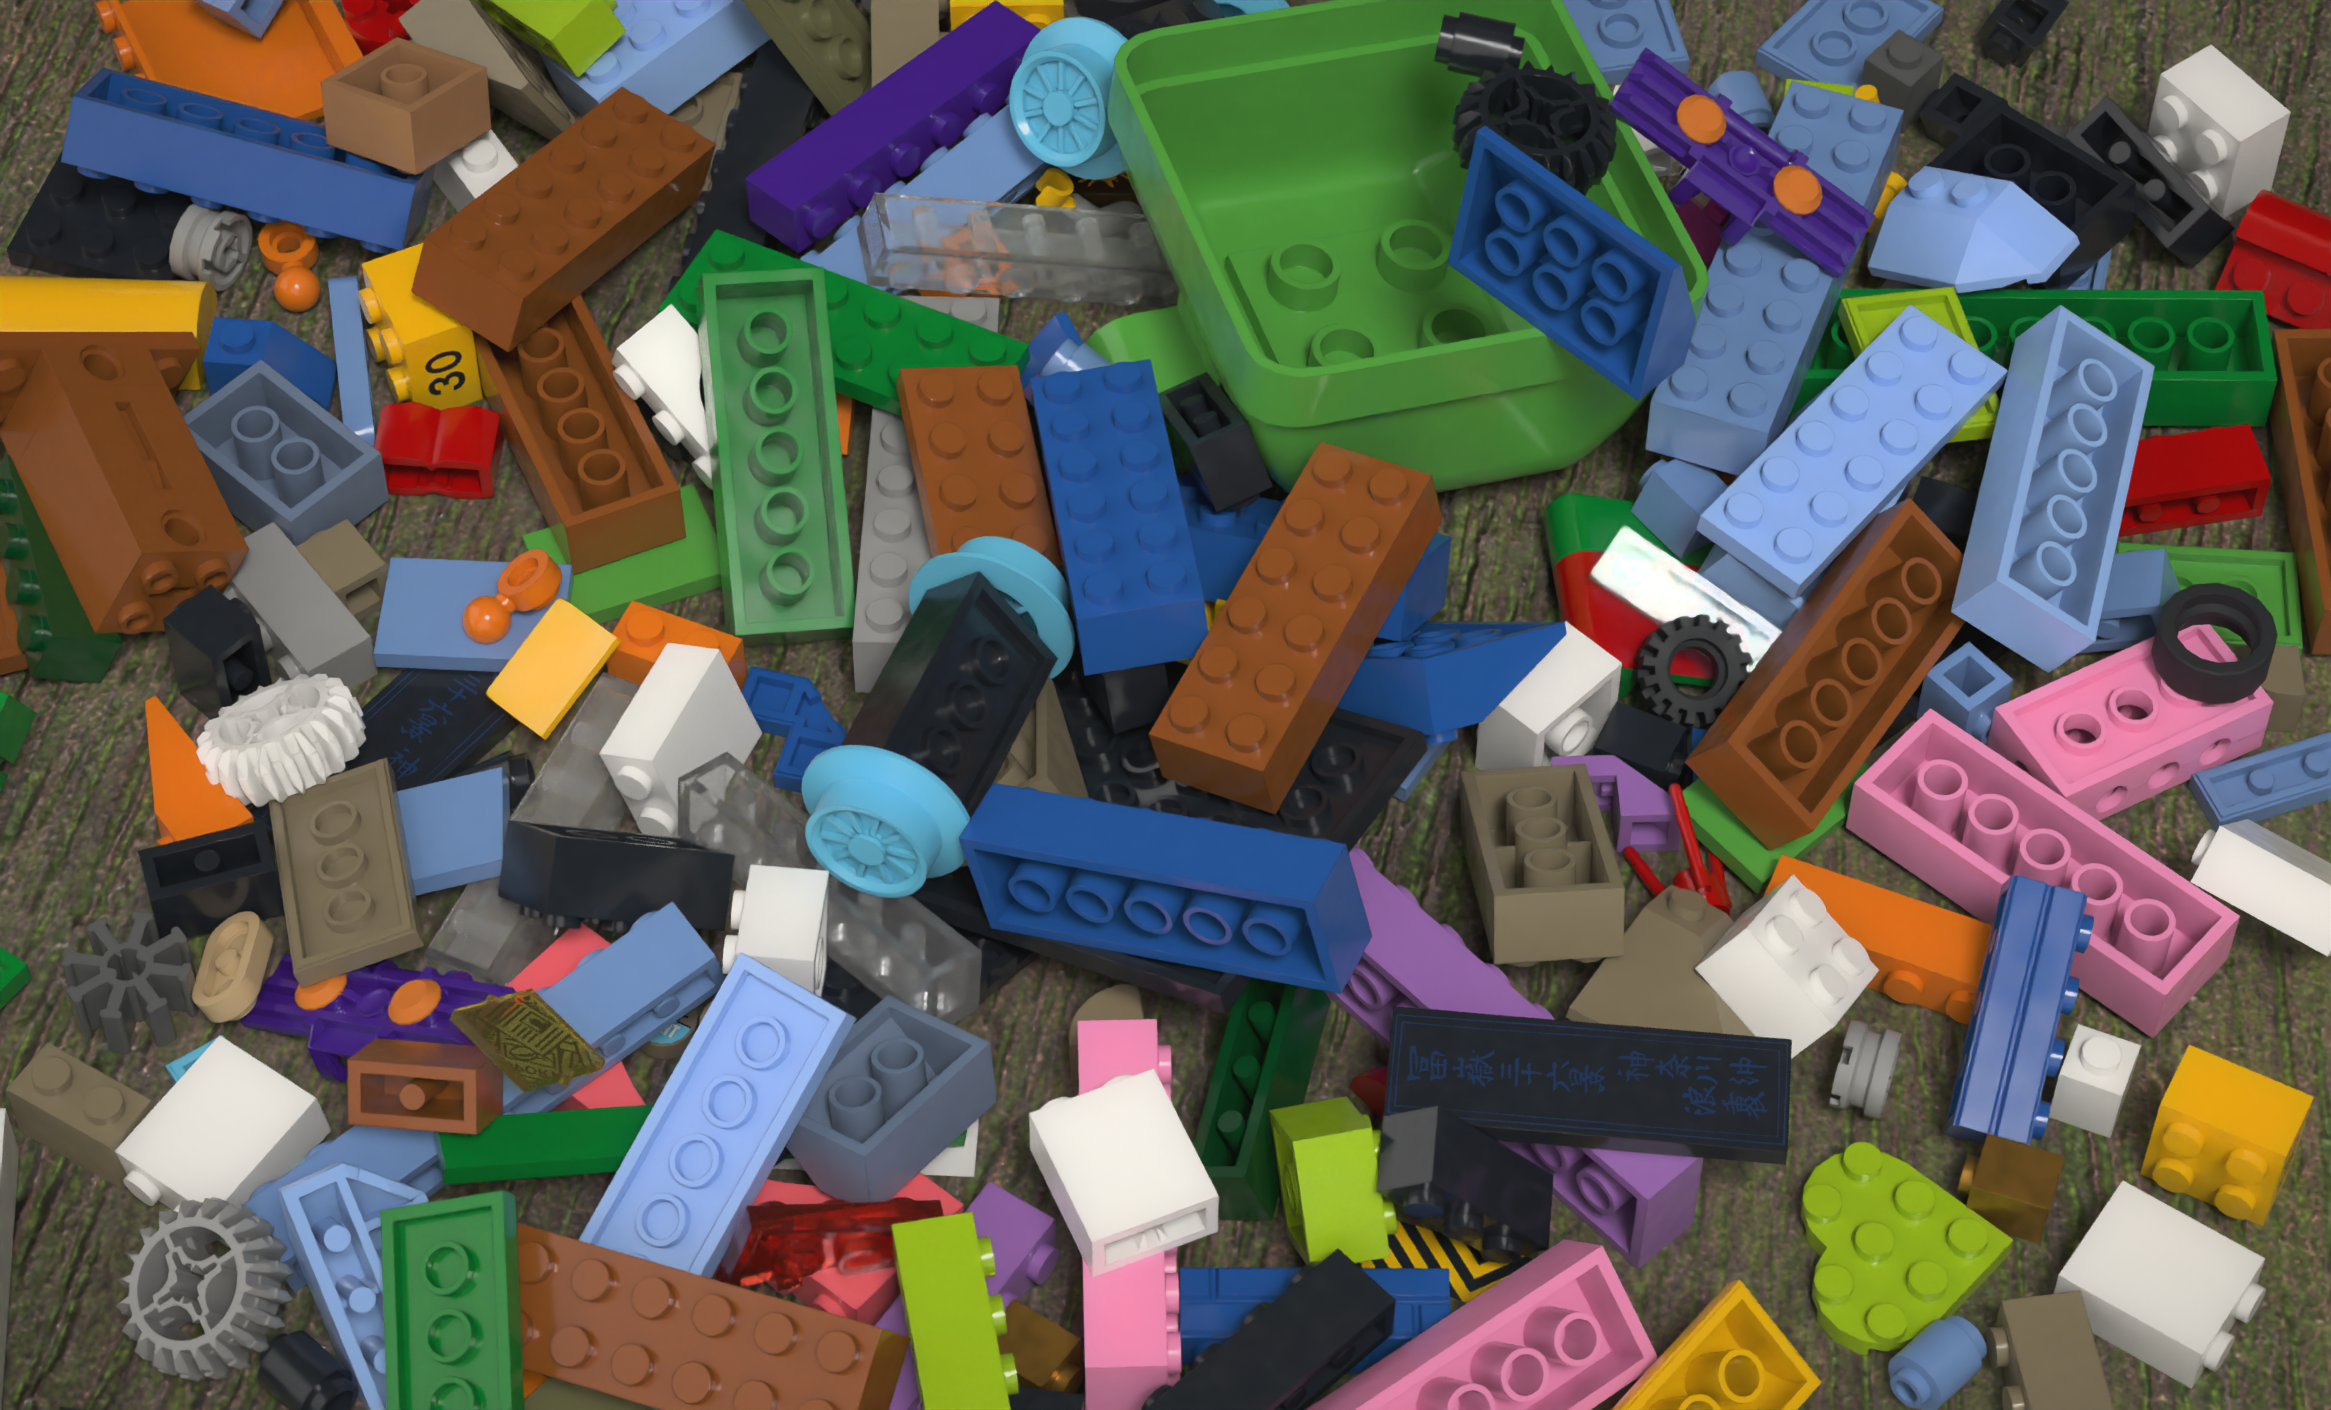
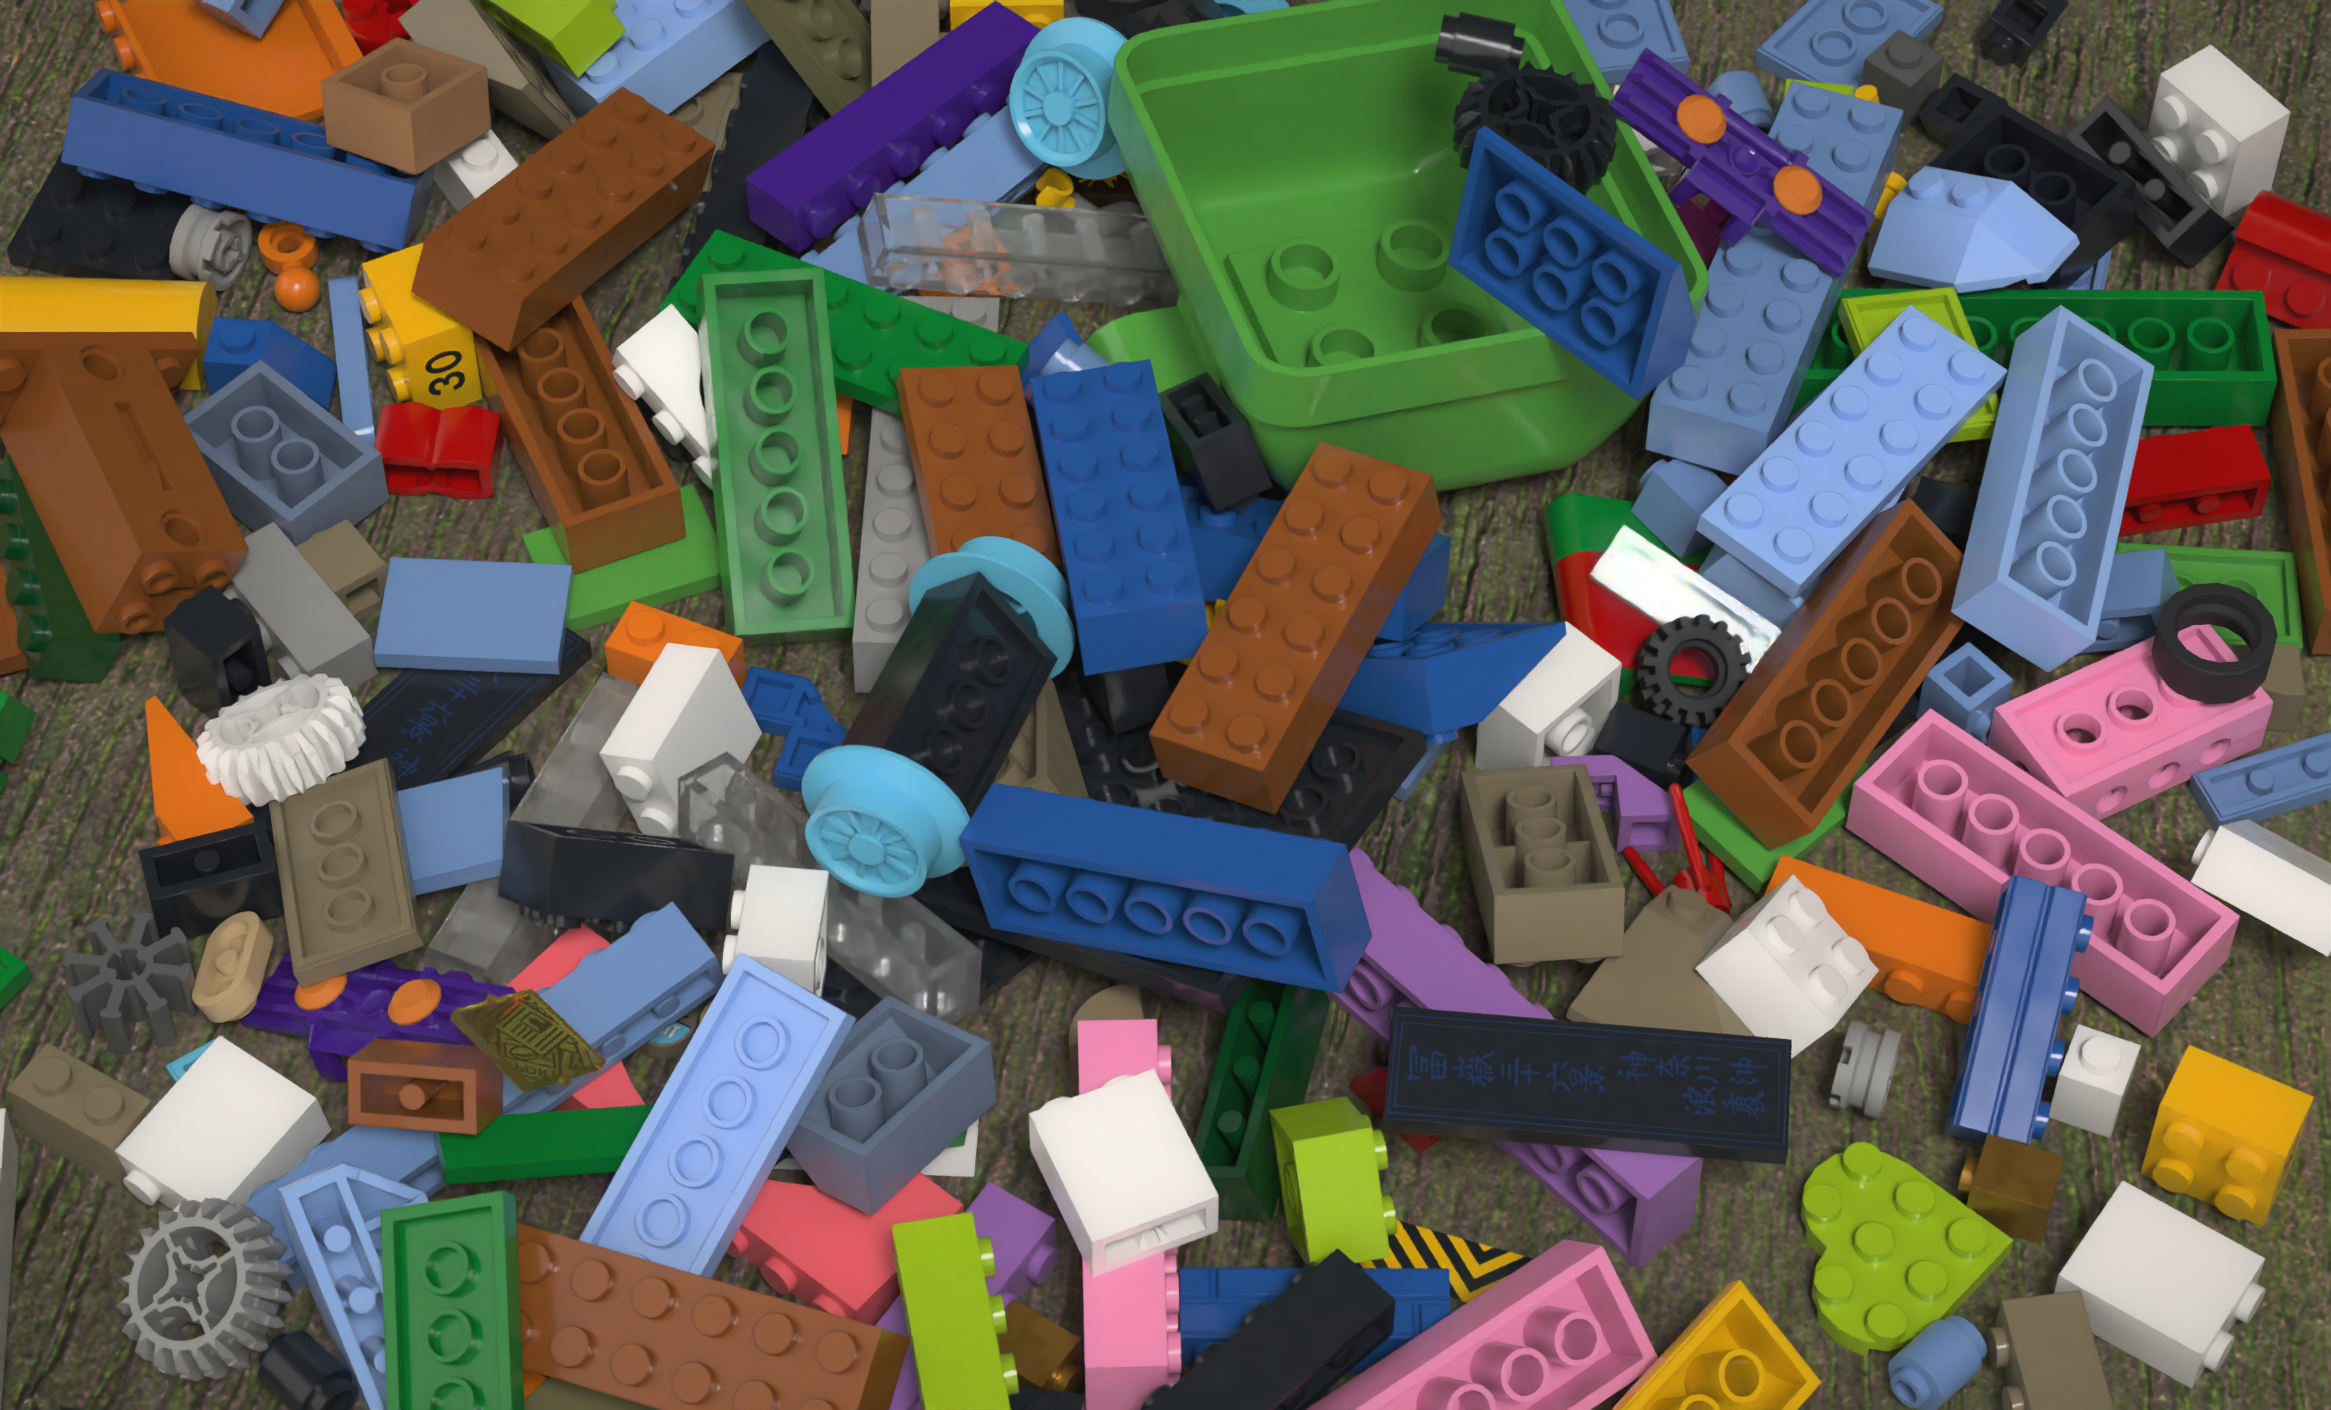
orange plate [462,549,562,645] -> none
yellow slope [486,598,621,740] -> none
clear red wing [714,1197,944,1291] -> none
black brick [1377,1105,1554,1263] -> none

